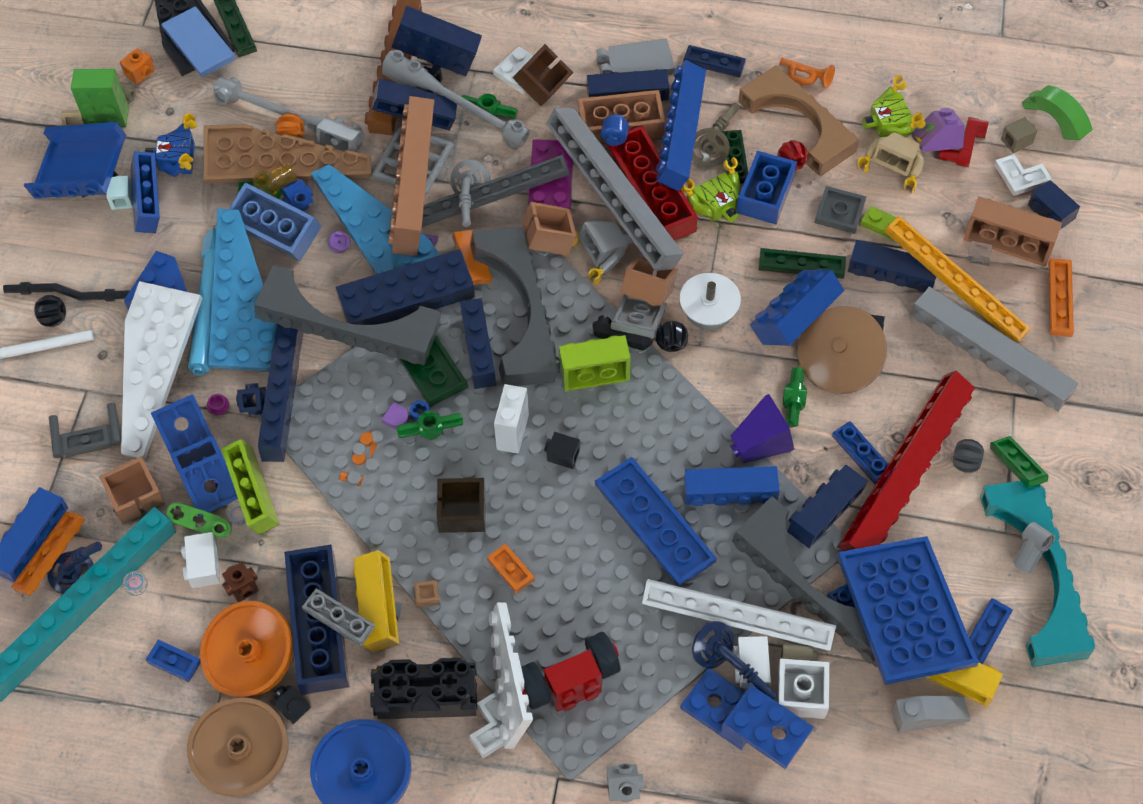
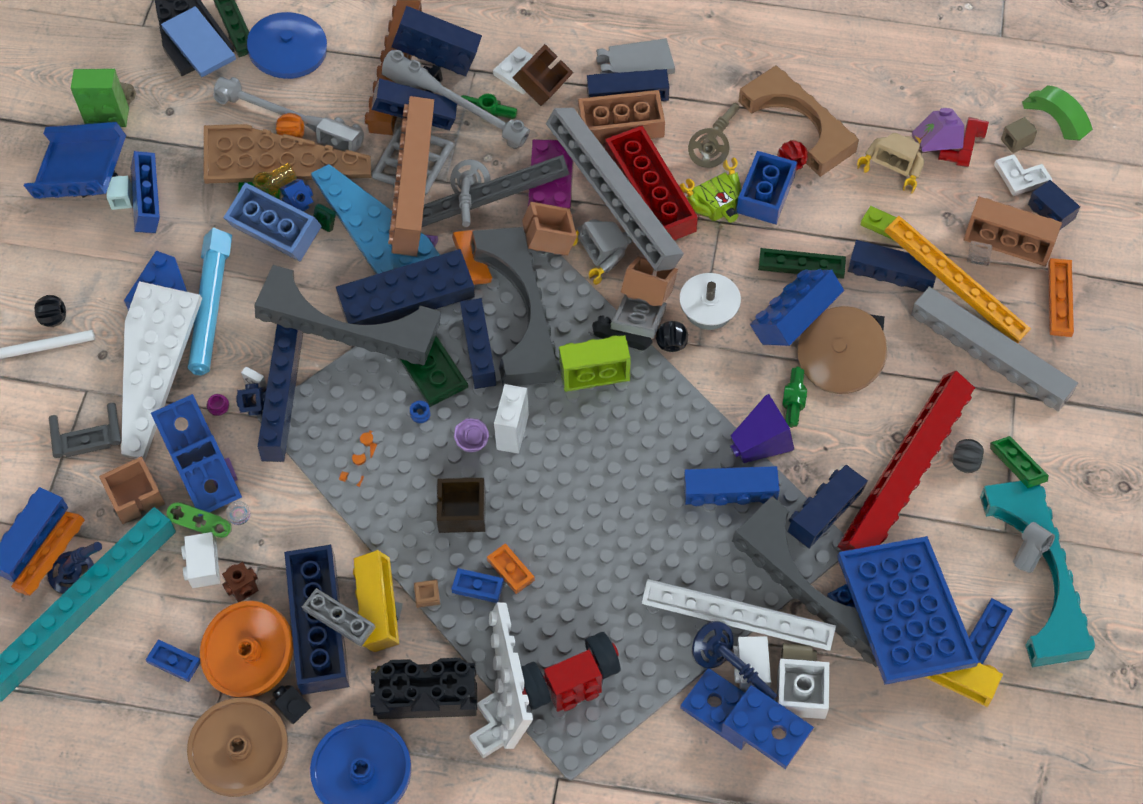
black bar [3,282,130,302] -> none
tan tile [60,110,85,126] -> none
orange brick [120,48,155,85] -> none
clear tile [123,571,148,596] -> none
blue torso [145,113,197,177] -> none
dark azure wing [208,208,277,372] -> none
lime brick [221,439,280,535] -> none
medium lavender tile [328,231,350,253] -> none
medium lavender tile [381,402,409,429] -> none
green axle [396,411,464,440] -> none
black brick [544,431,580,469] -> none
blue plate [595,457,717,587] -> none
blue head [600,114,629,146] -> none
light grey brick [607,763,644,802] -> none
blue brick [656,60,706,191] -> none
dark blue tile [683,45,746,78] -> none
dark green tile [721,130,748,184] -> none
orange piece [780,57,835,88] -> none
dark grey plate [814,186,867,234] -> none
blue tile [832,421,888,485] -> none
lime torso [862,75,926,137] -> none
light grey slope [892,696,971,733] -> none
none -> white tile [241,367,267,389]
none -> blue dish [247,12,327,79]
none -> dark green tile [313,204,336,232]
none -> blue plate [451,568,504,603]
none -> lavender hair [454,418,489,453]

